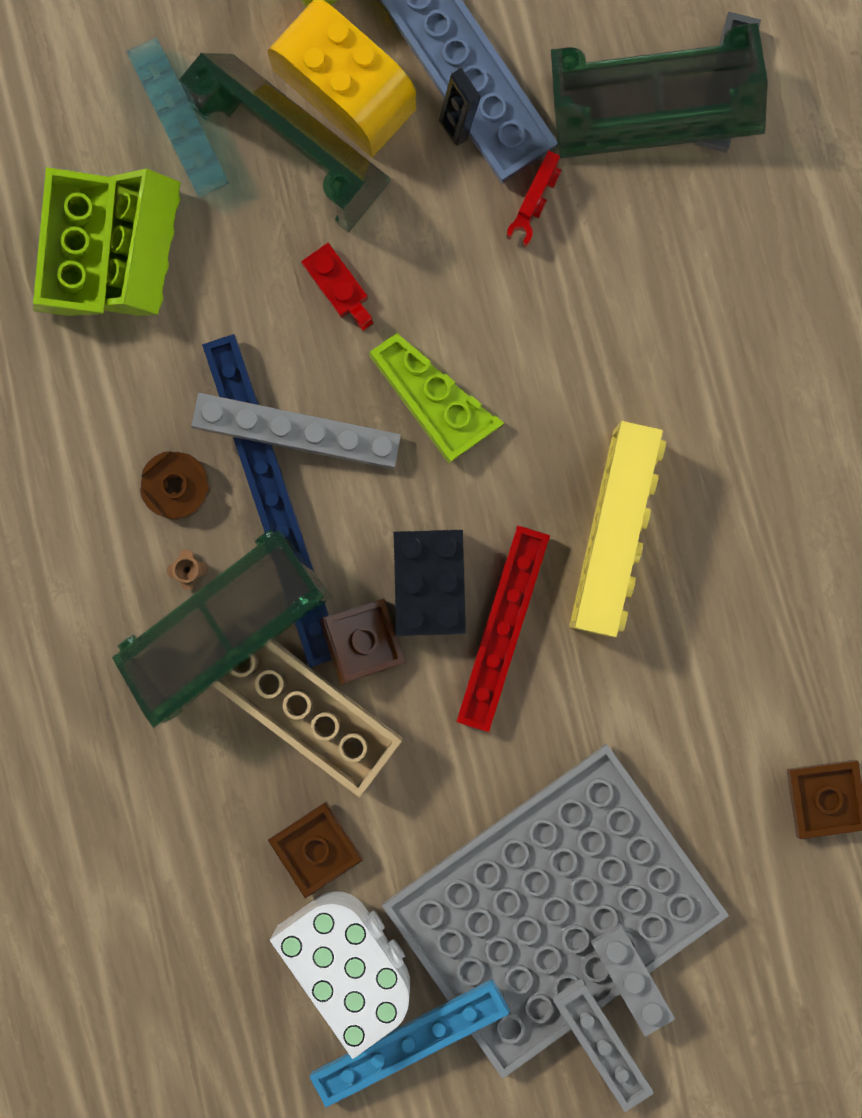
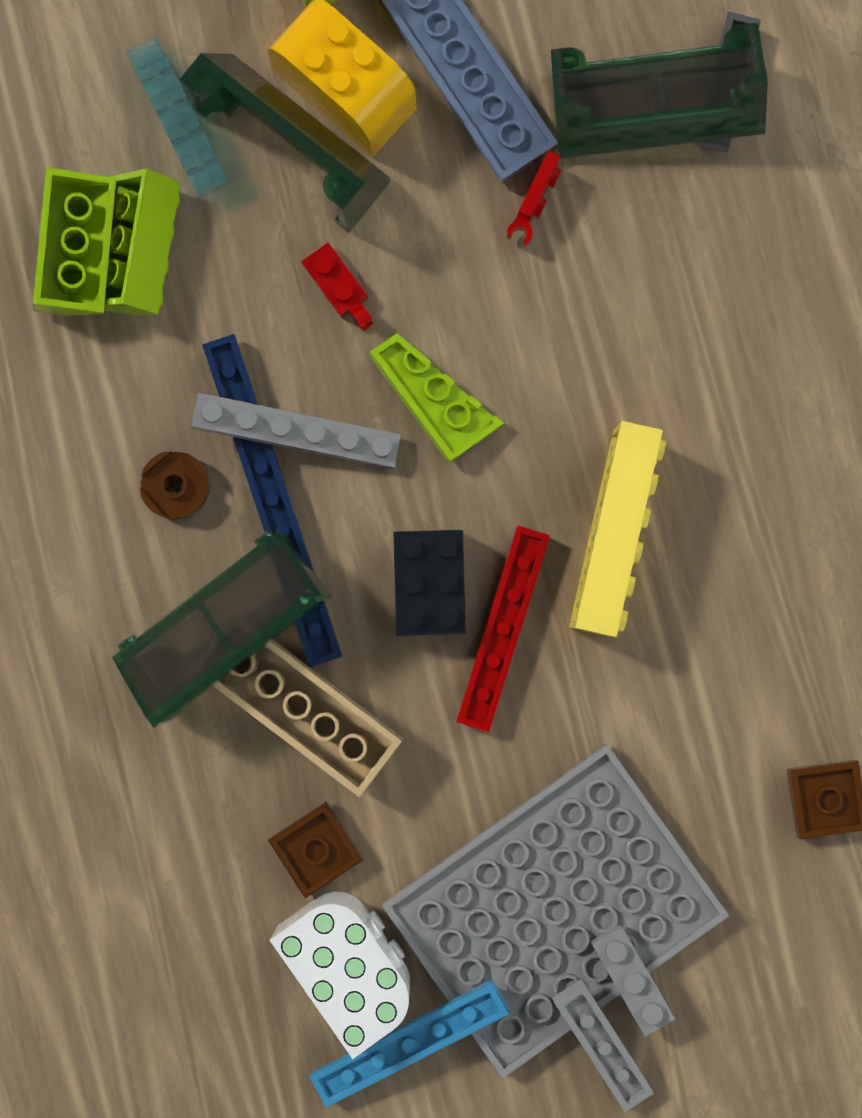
medium nougat plate [167,550,208,590] -> none
reddish brown plate [319,598,406,685] -> none
black tile [439,67,481,146] -> none

